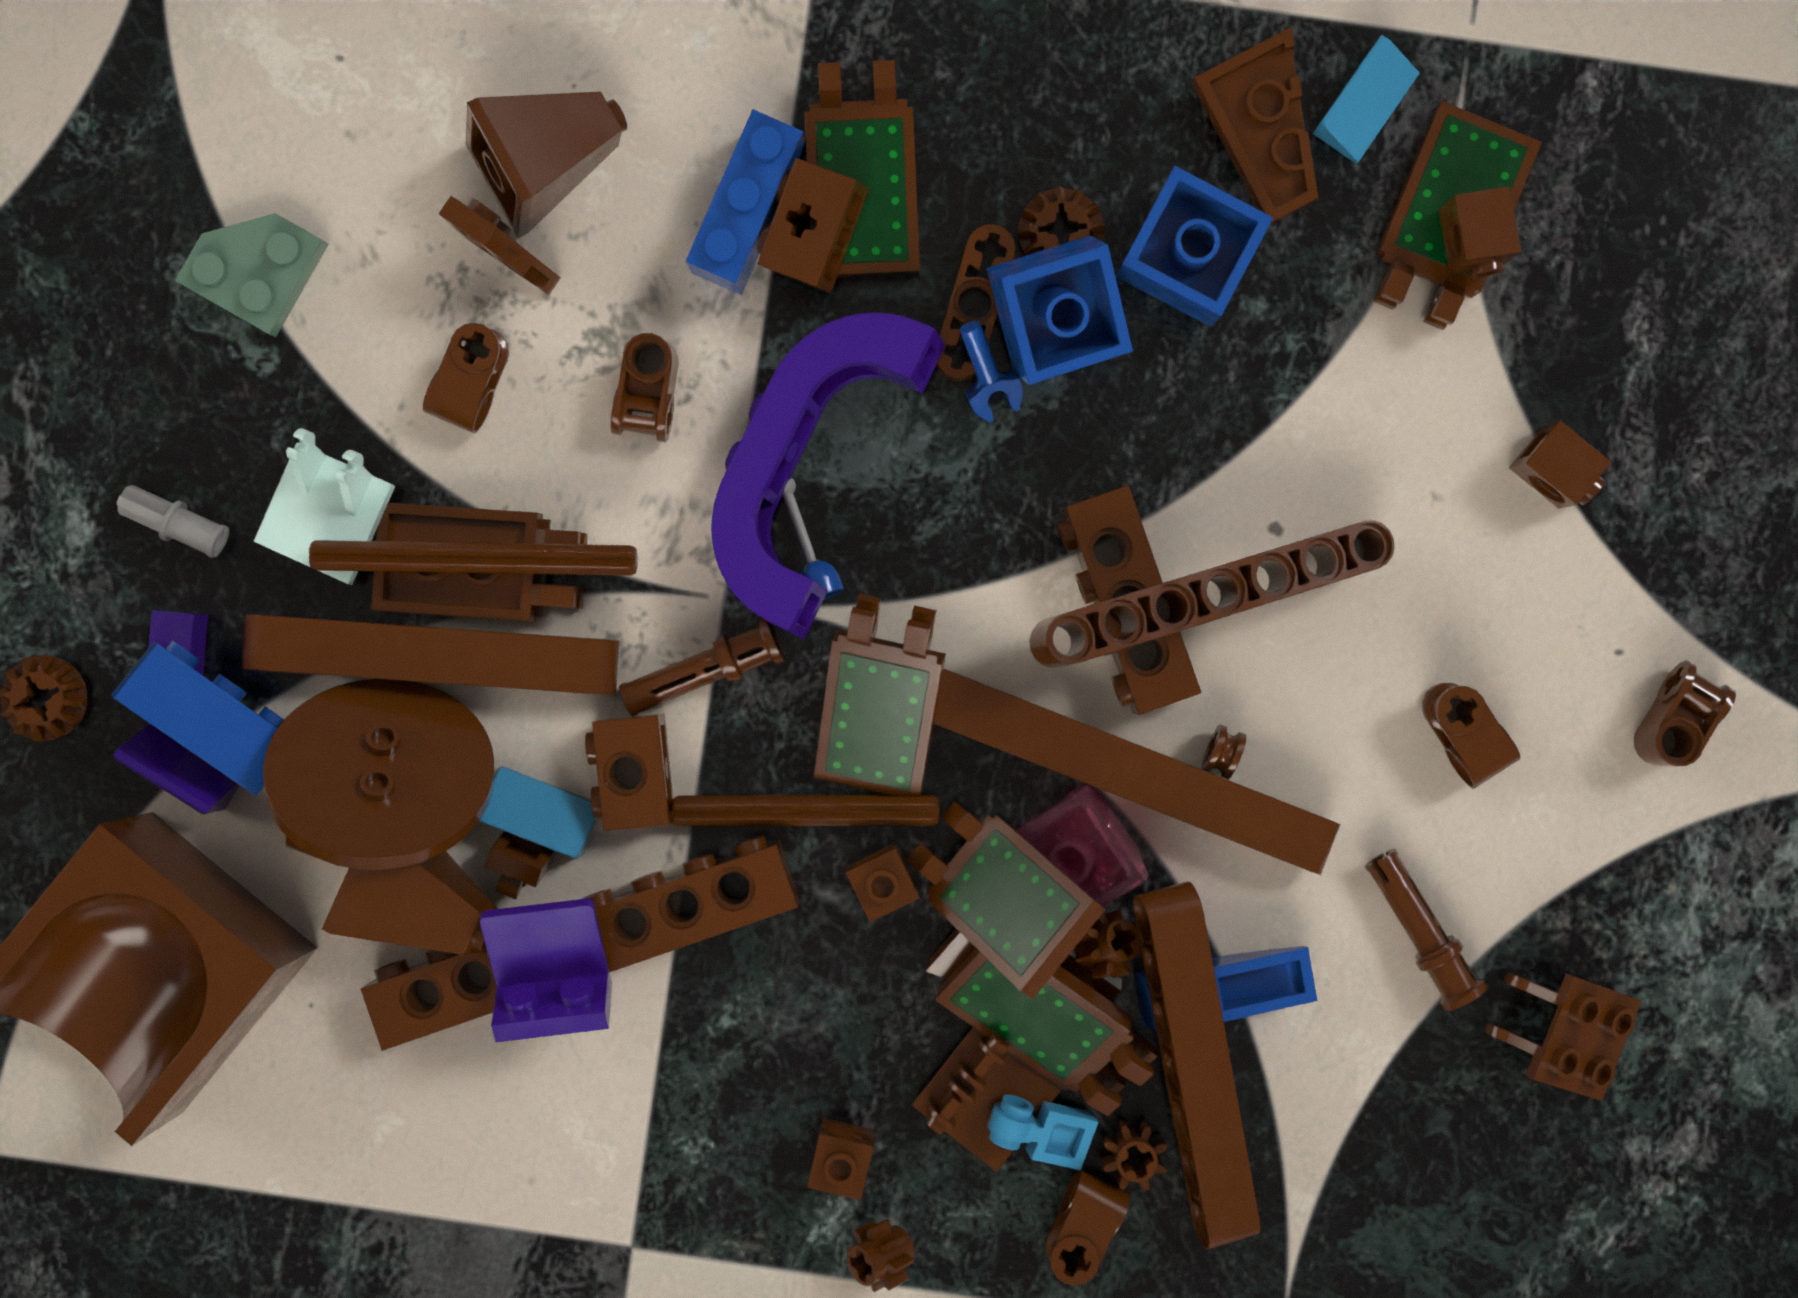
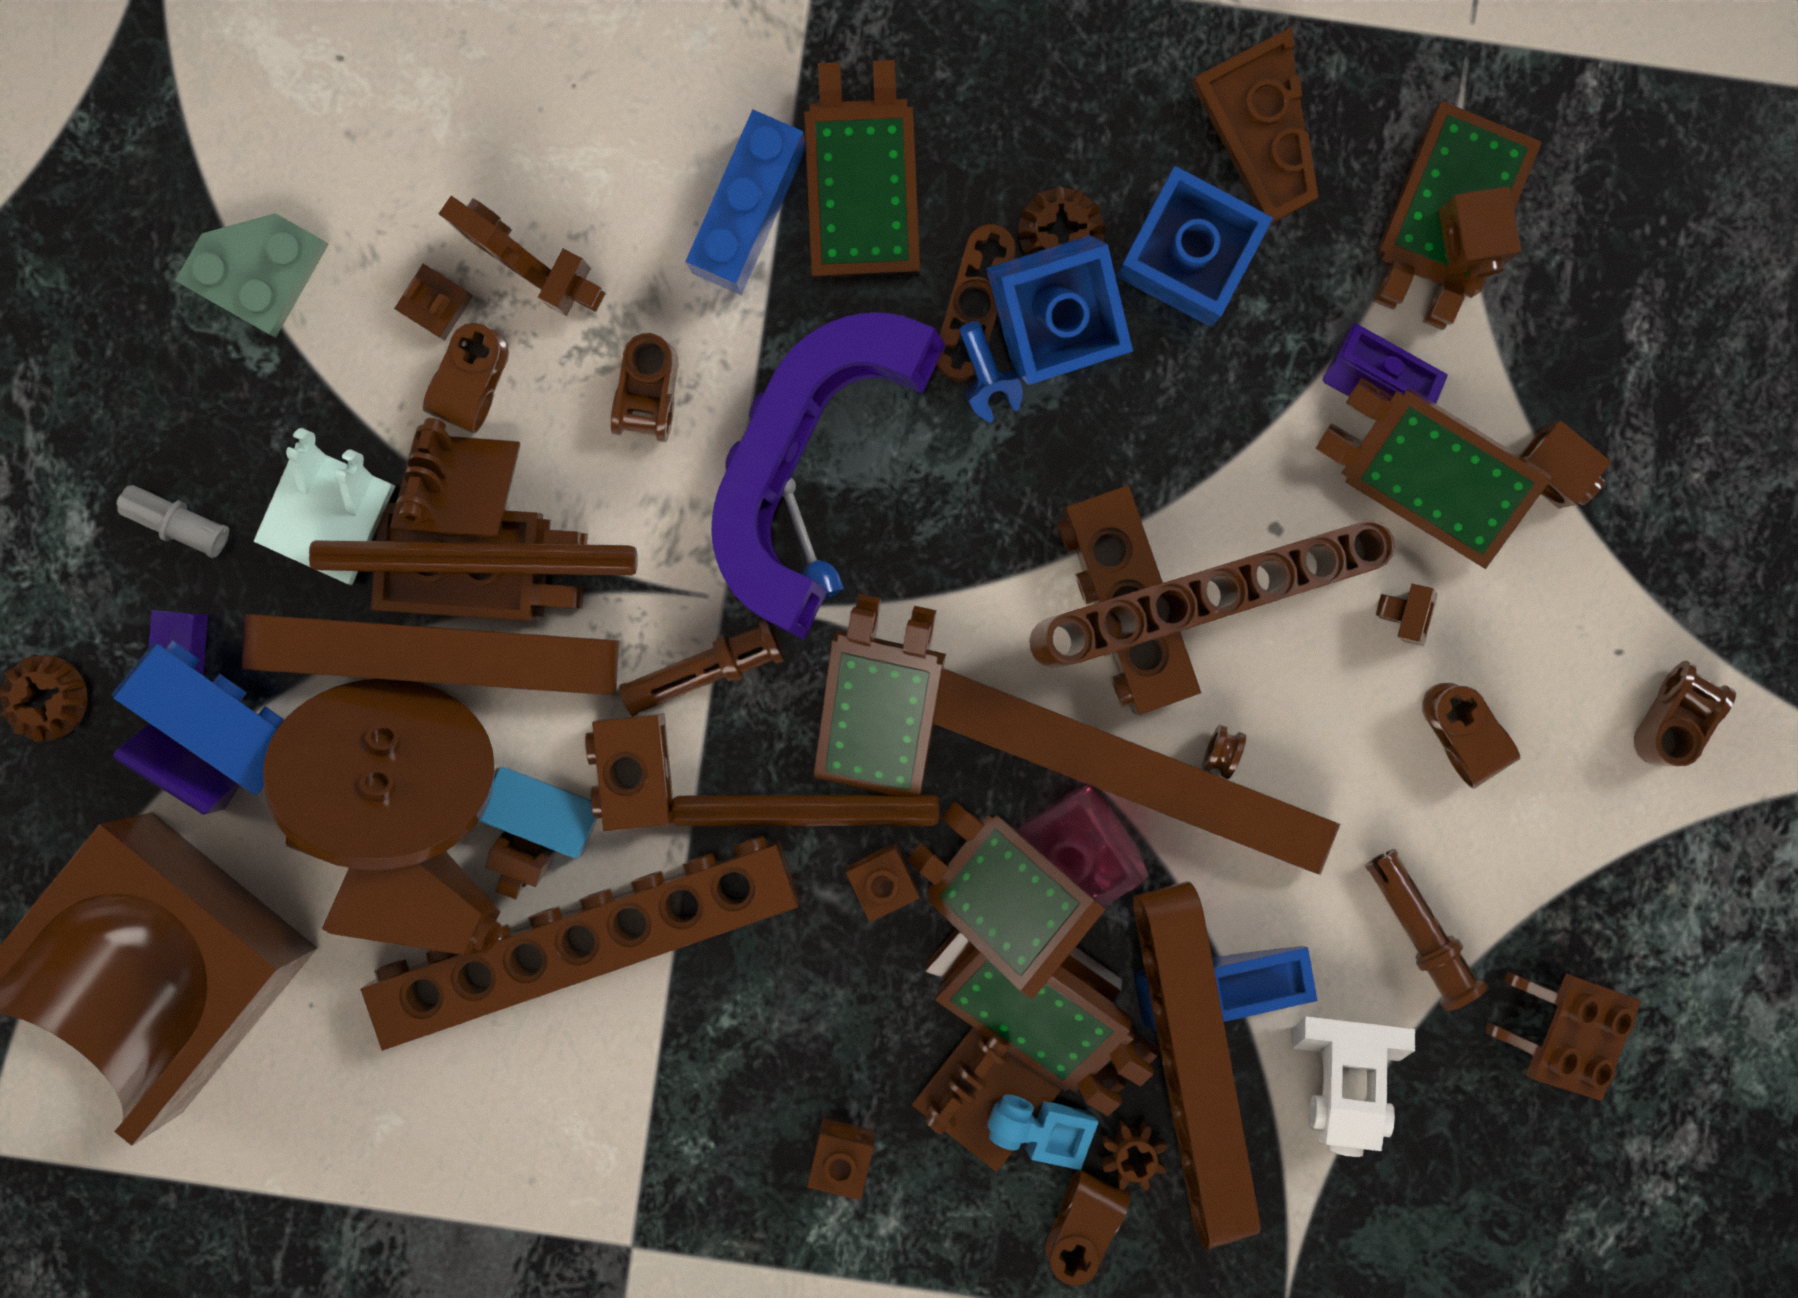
reddish brown slope [465,91,627,238] -> none
dark purple bracket [480,898,612,1042] -> none
reddish brown brick [757,158,869,293] -> none
reddish brown gear [847,1219,914,1292] -> none
reddish brown gear [1074,909,1142,979] -> none
dark azure slope [1312,35,1420,164] -> none
none -> reddish brown hinge [390,418,521,538]
none -> reddish brown tile [394,263,473,341]
none -> reddish brown tile [538,248,606,316]
none -> white tile [1292,1017,1415,1157]
none -> tile [1315,377,1551,569]
none -> dark purple slope [1322,322,1448,404]
none -> reddish brown tile [1376,583,1438,646]

